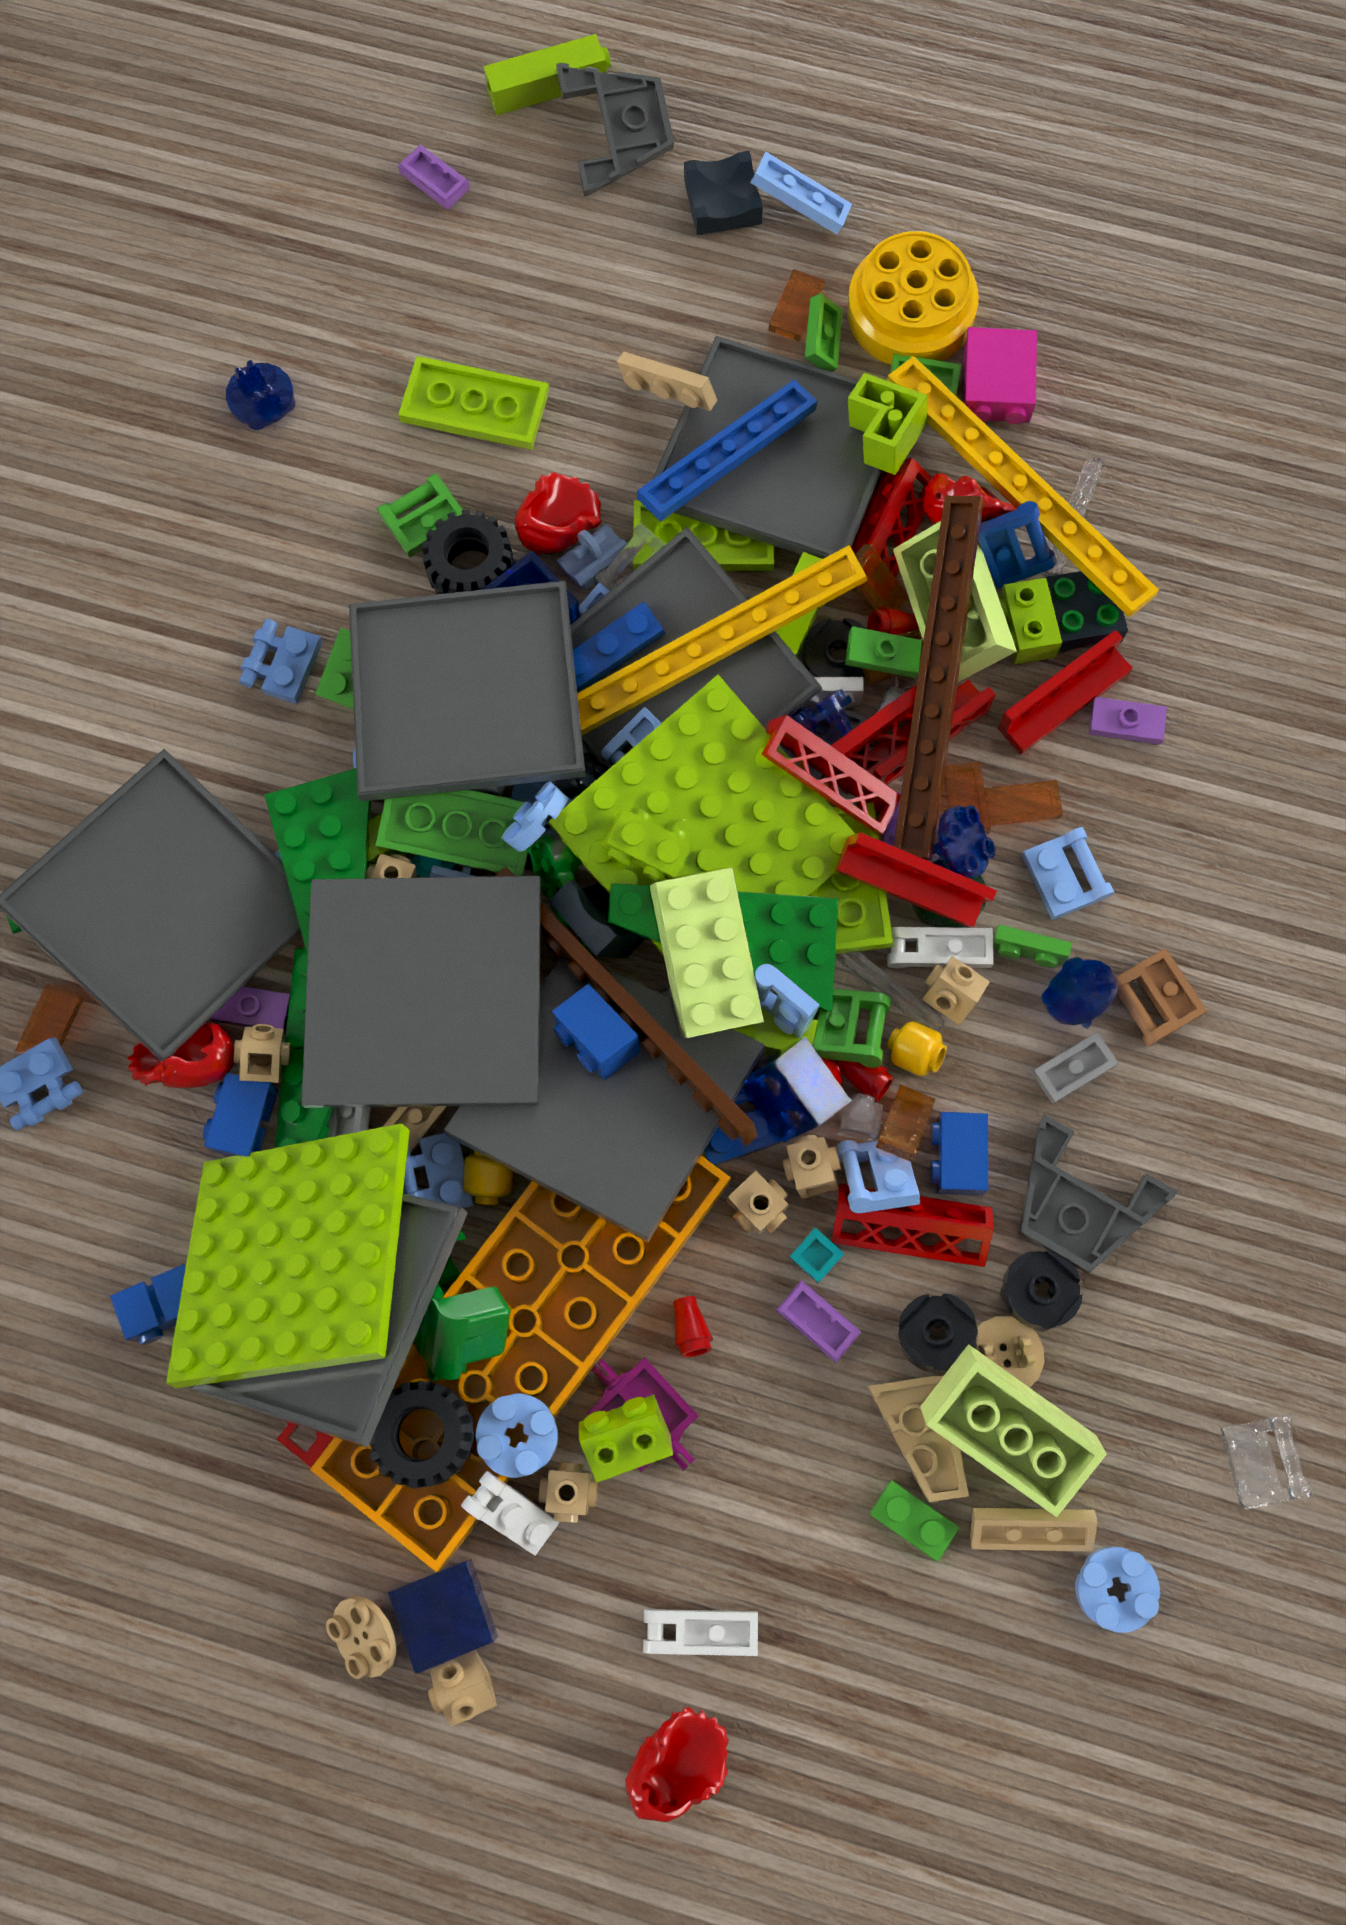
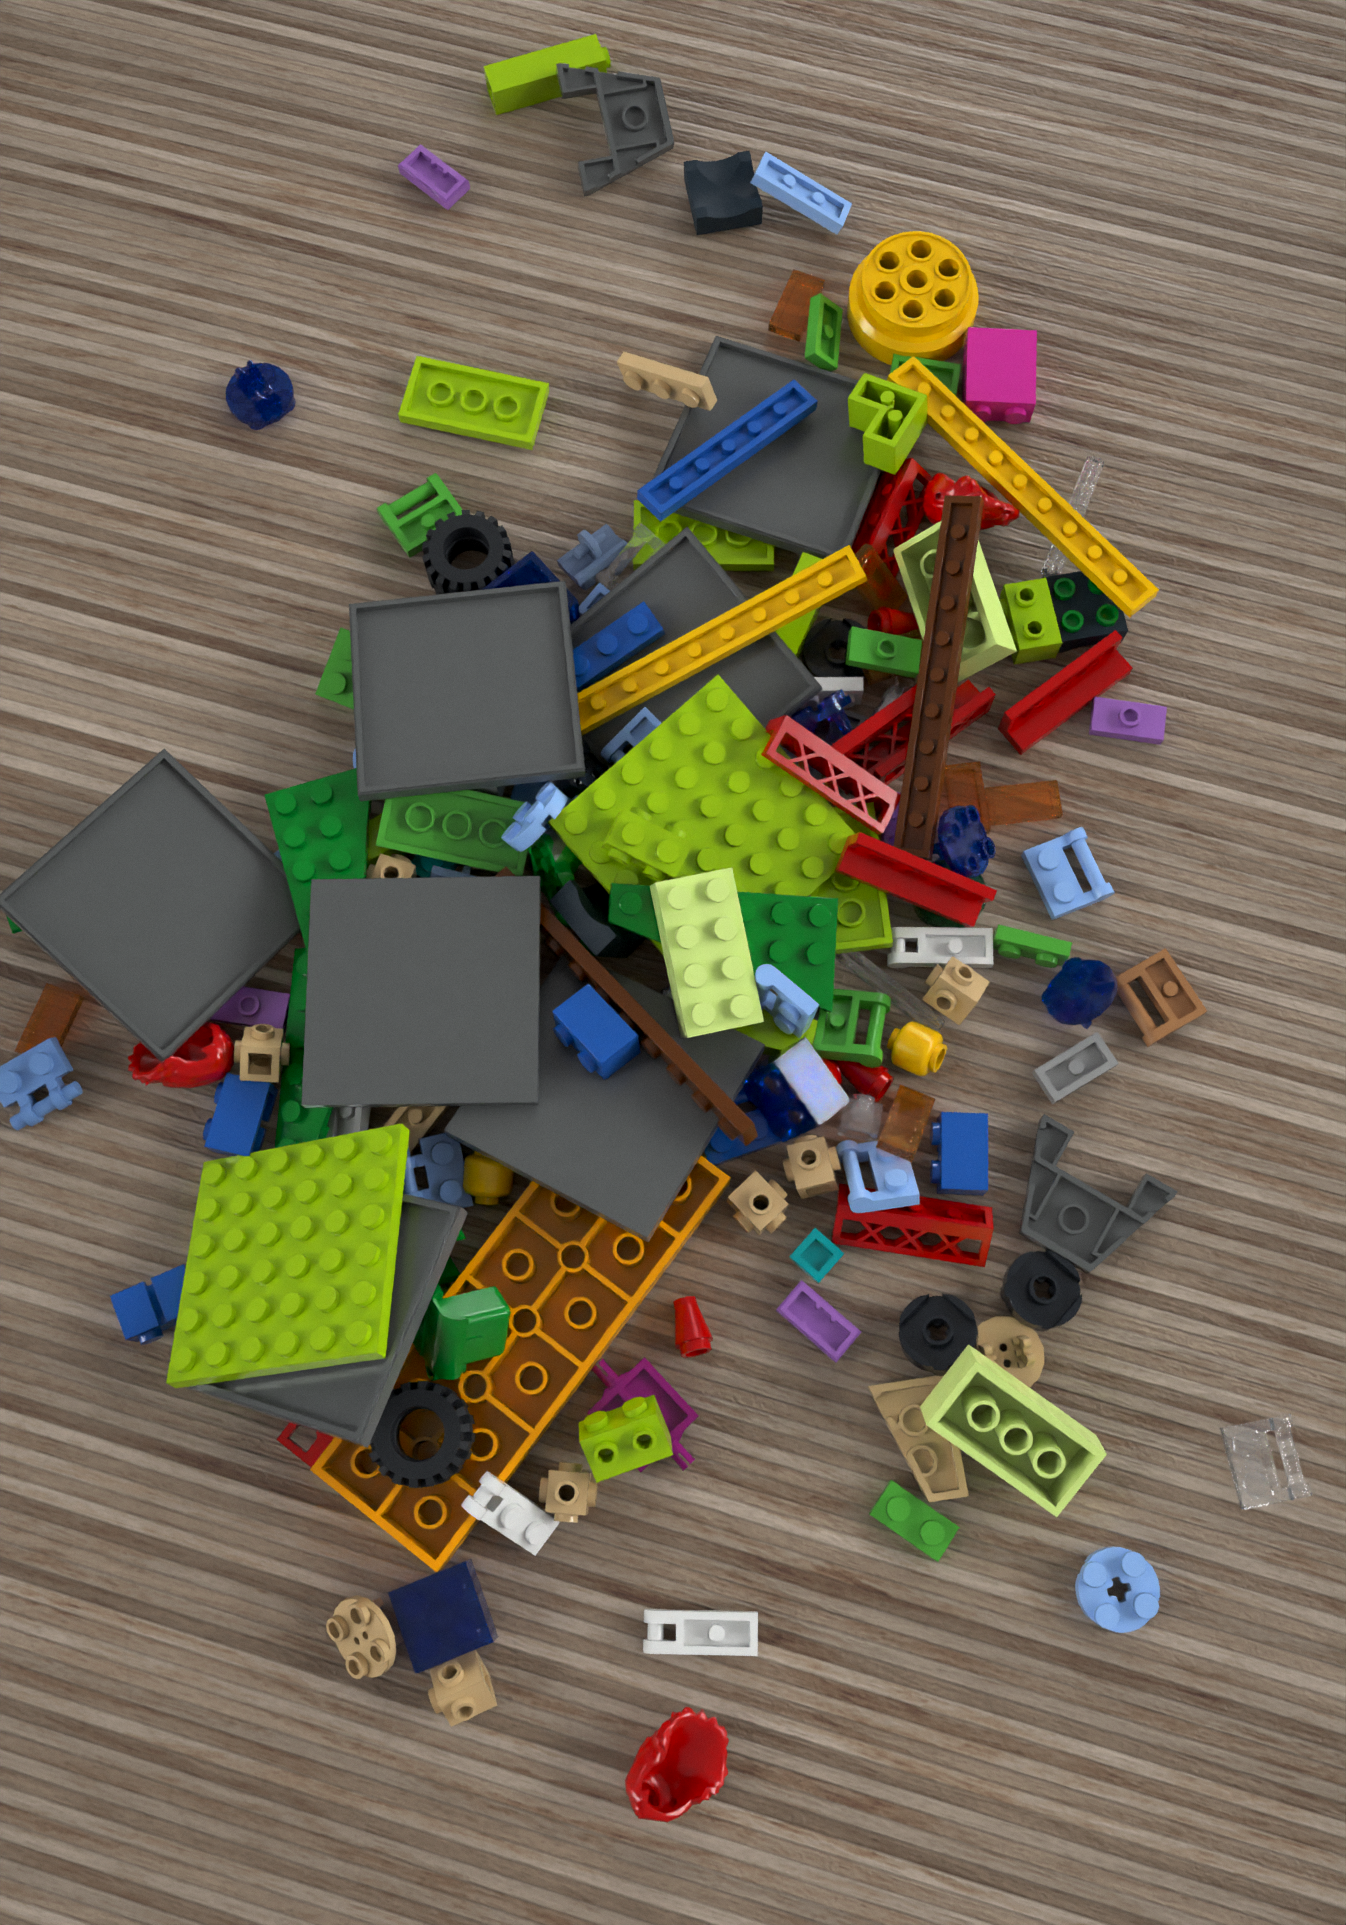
medium blue plate [239,619,323,704] -> none
light blue plate [476,1393,558,1478] -> none
red piece [514,472,602,554] -> none
tan plate [970,1508,1098,1552] -> none
blue plate [978,501,1057,589] -> none

